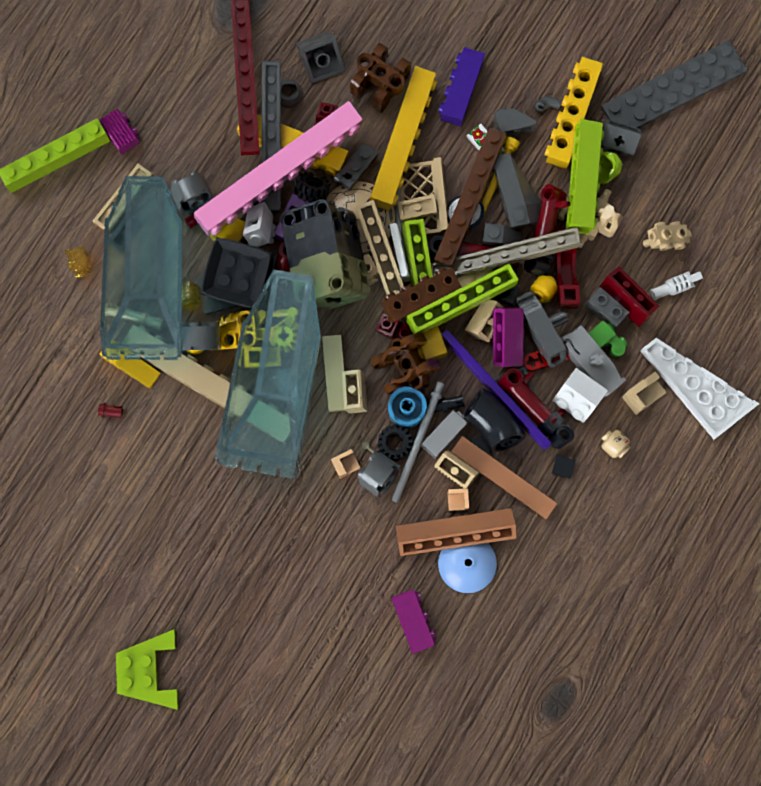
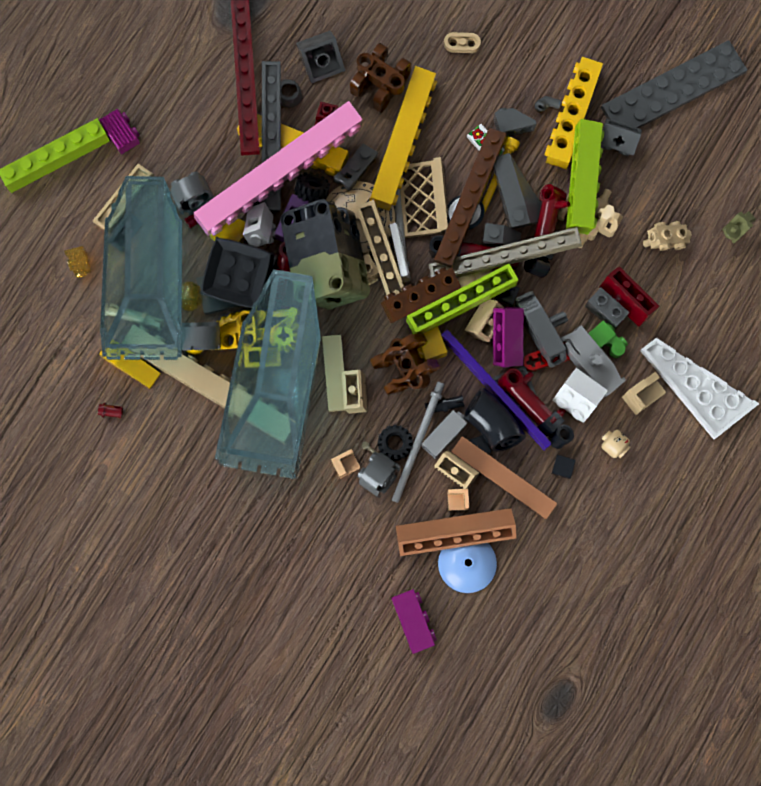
lime wing [116,629,179,710] -> none
dark red slope [375,313,413,340] -> none
dark azure brick [388,386,427,428] -> none
tan plate [397,194,438,222] -> none
lime brick [401,219,433,286] -> none
dark purple brick [438,47,485,127] -> none
yellow head [530,275,558,303] -> none
dark red arch [555,230,580,309] -> none
lime hair [598,151,623,184] -> none
white hinge [650,271,703,300] -> none
none -> tan plate [444,32,481,53]
none -> olive hips [722,211,756,243]

